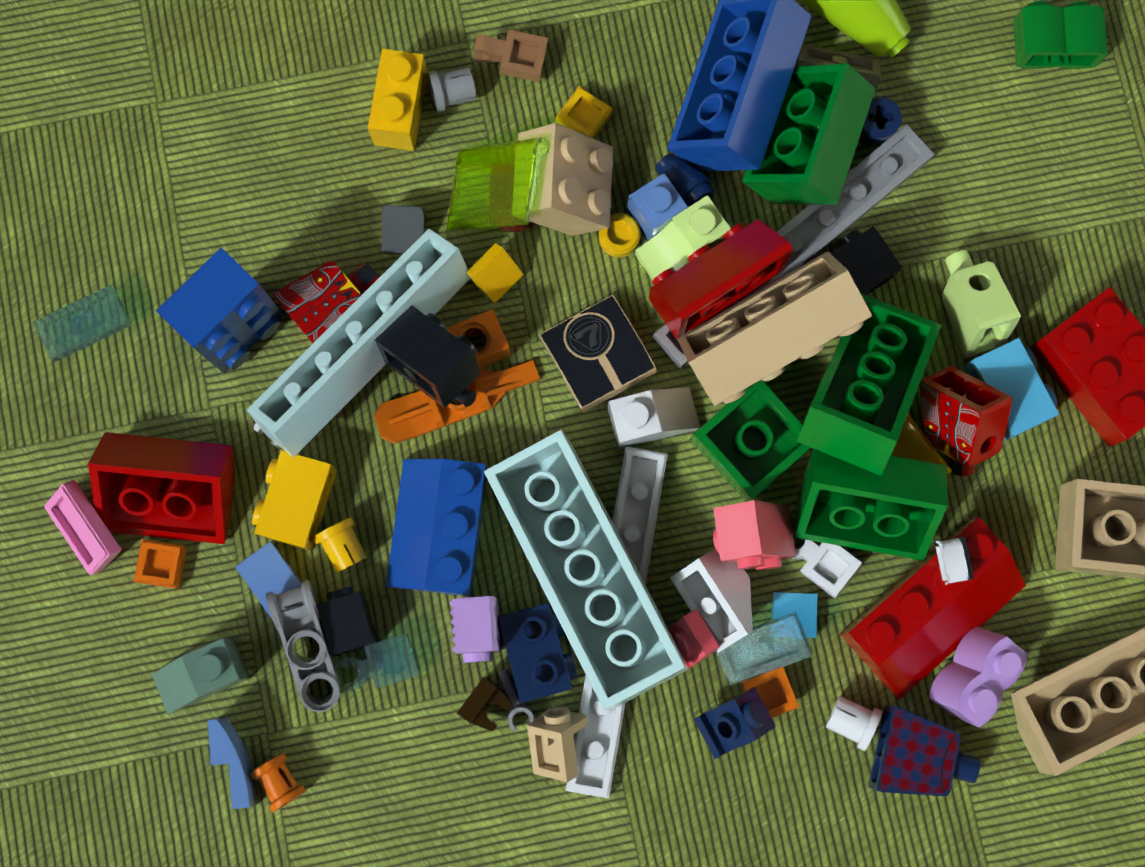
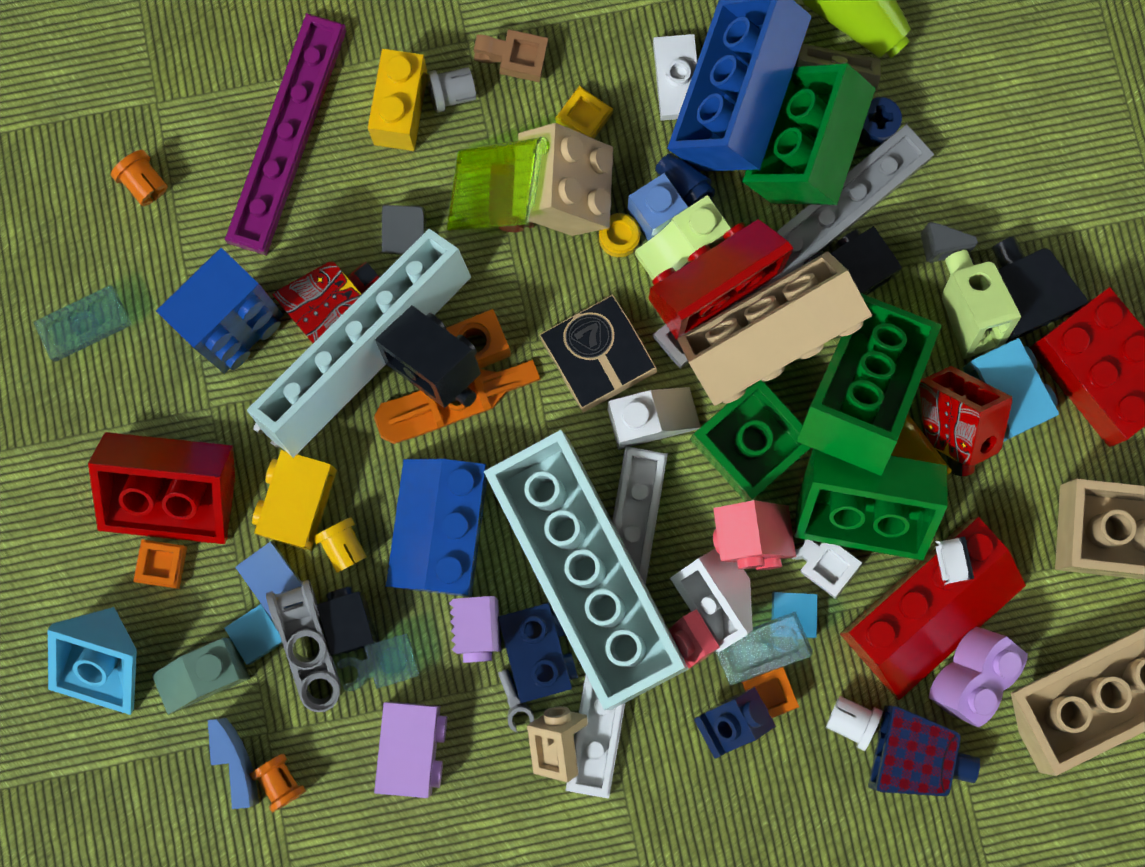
bright pink tile [44,480,122,576] -> none
dark brown tile [457,676,512,731] -> none
yellow tile [466,243,524,304] -> none
green brick [1013,1,1108,69] -> none
none -> medium azure slope [48,607,137,715]
none -> orange bush [111,150,168,206]
none -> magenta tile [224,13,347,256]
none -> medium azure tile [224,604,282,665]
none -> lavender brick [374,701,447,798]
none -> white plate [653,34,697,121]
none -> dark grey slope [921,222,978,263]
none -> black torso [991,236,1088,344]

